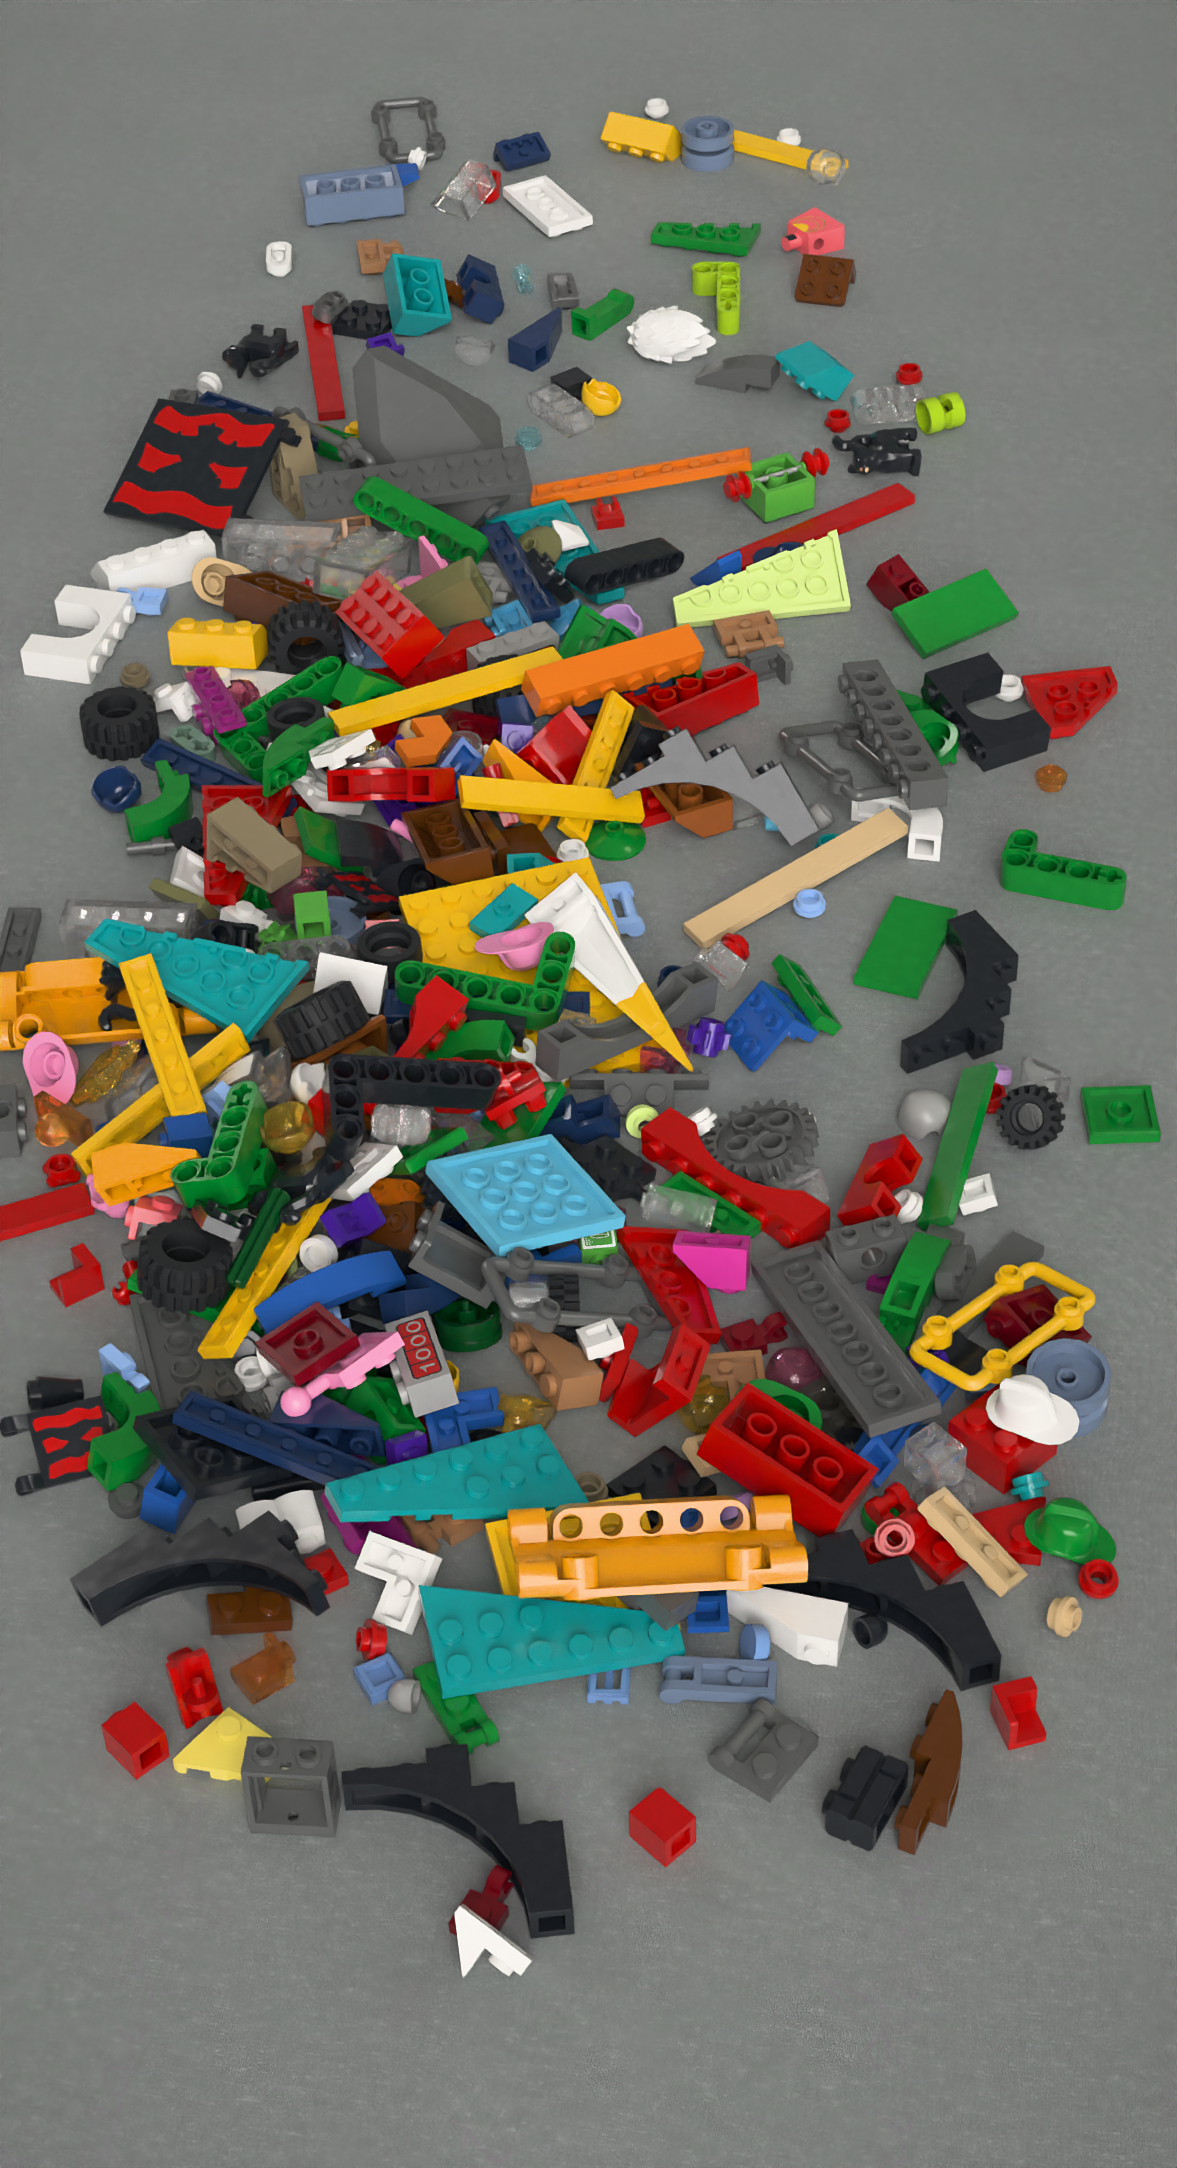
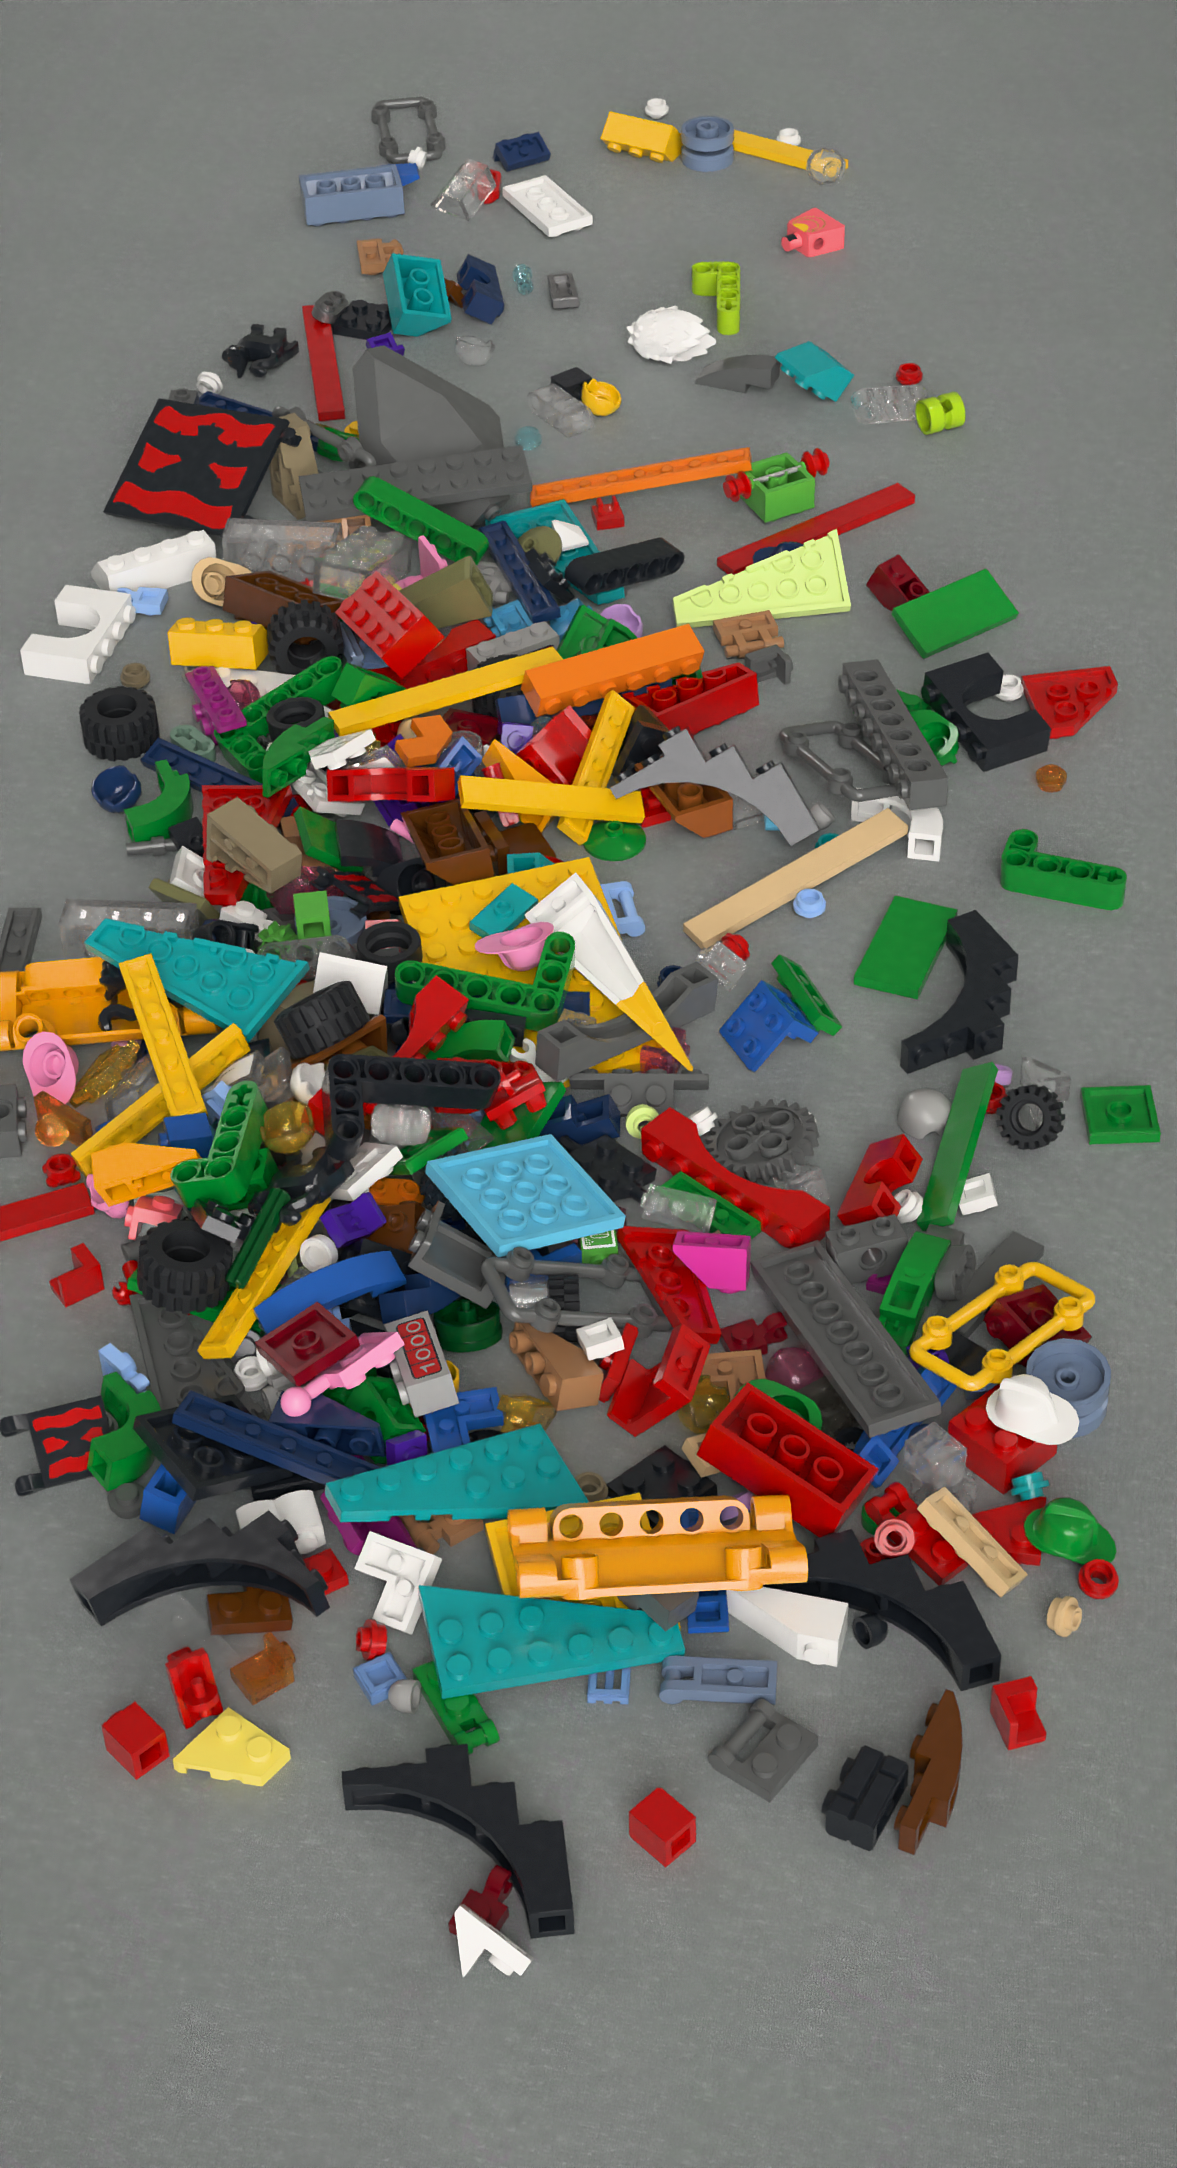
black cone [27,1376,84,1411] -> none
white bracket [153,682,196,723] -> none
dark grey window [241,1736,341,1838] -> none
white plate [266,241,292,277] -> none
dark blue slope [508,307,562,372] -> none
white plate [557,839,589,862] -> none
green leg [571,289,634,341] -> none
green wing [651,222,761,257] -> none
dark purple gear [686,1017,731,1057] -> none
blue slope [690,550,741,587] -> none
medium blue tile [739,1624,770,1660] -> none
reddish brown bracket [794,254,856,307] -> none
red plate [824,409,851,433] -> none
black animal [832,427,922,476] -> none

